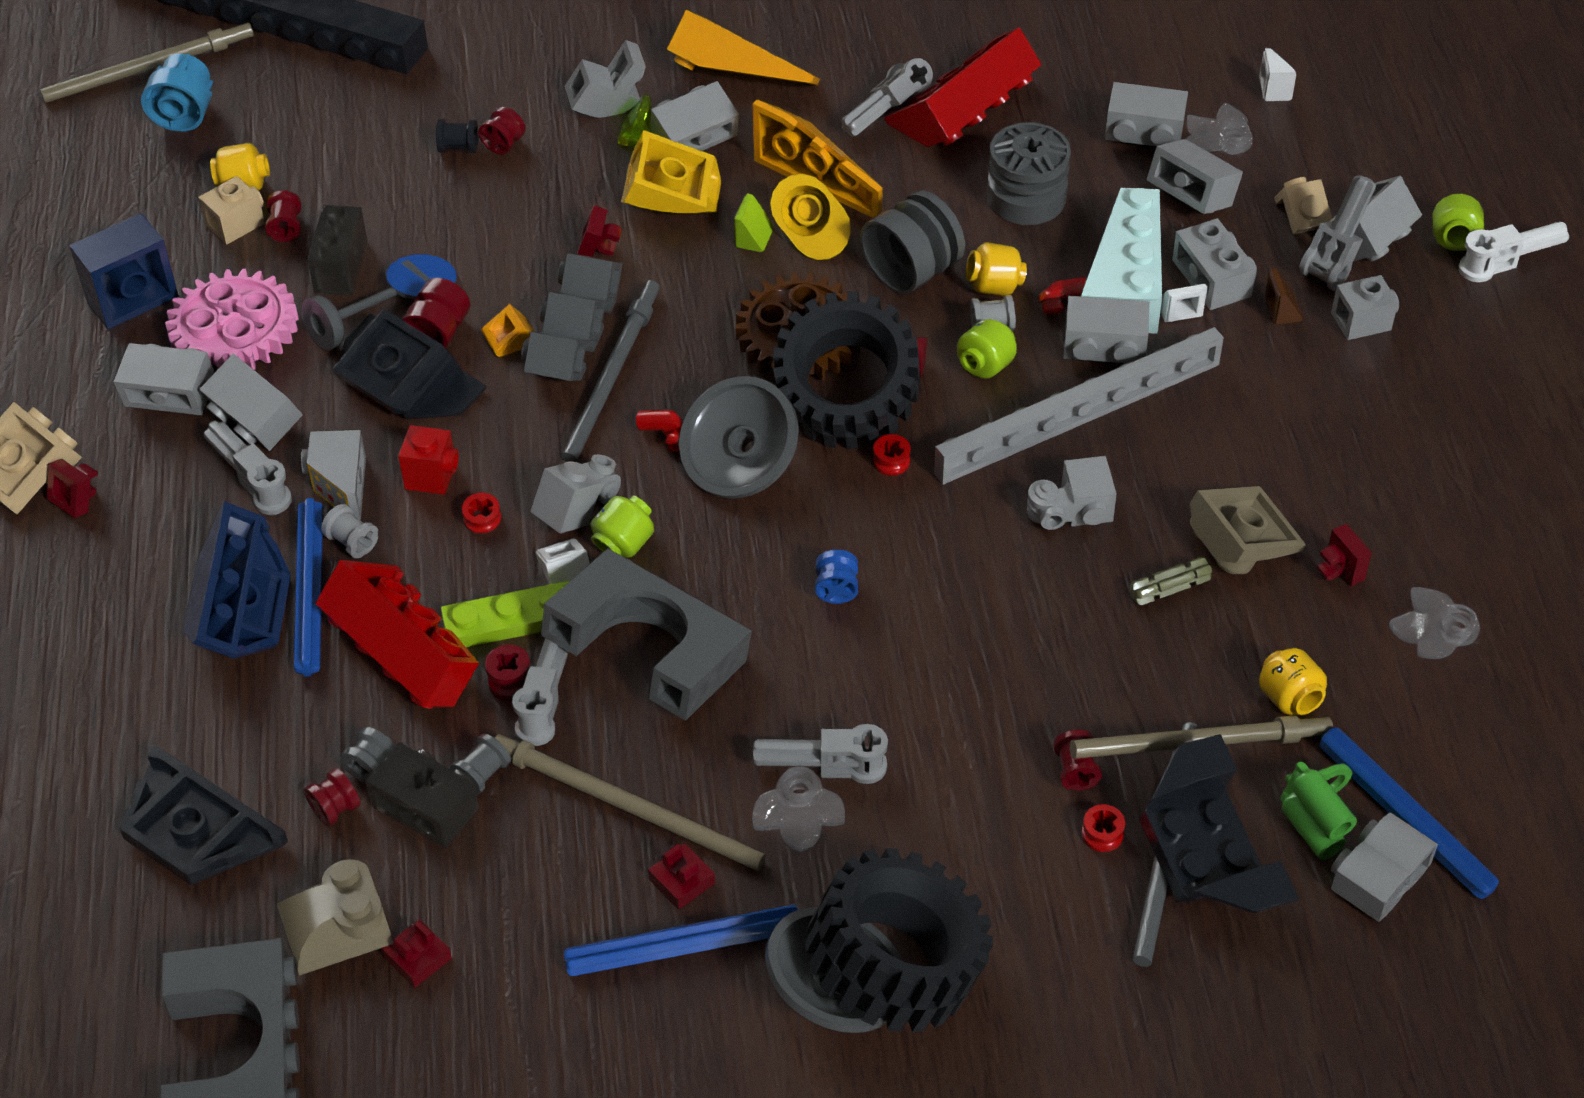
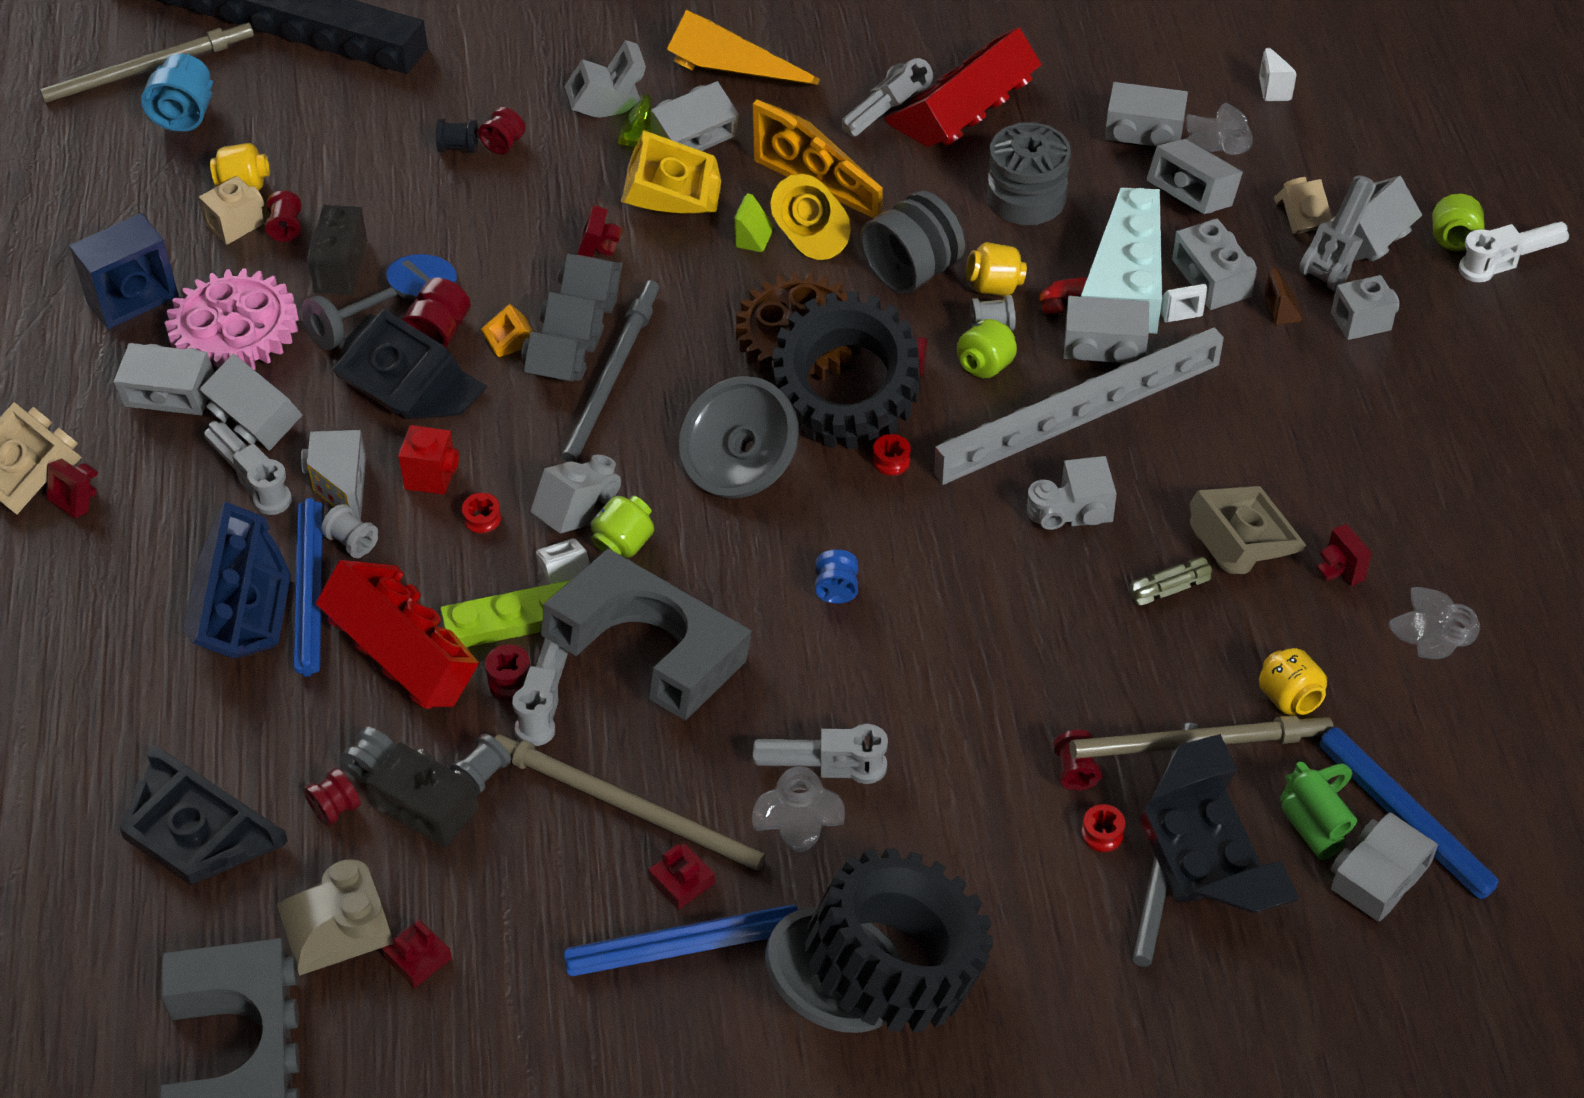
red arm [636,409,683,452] -> none

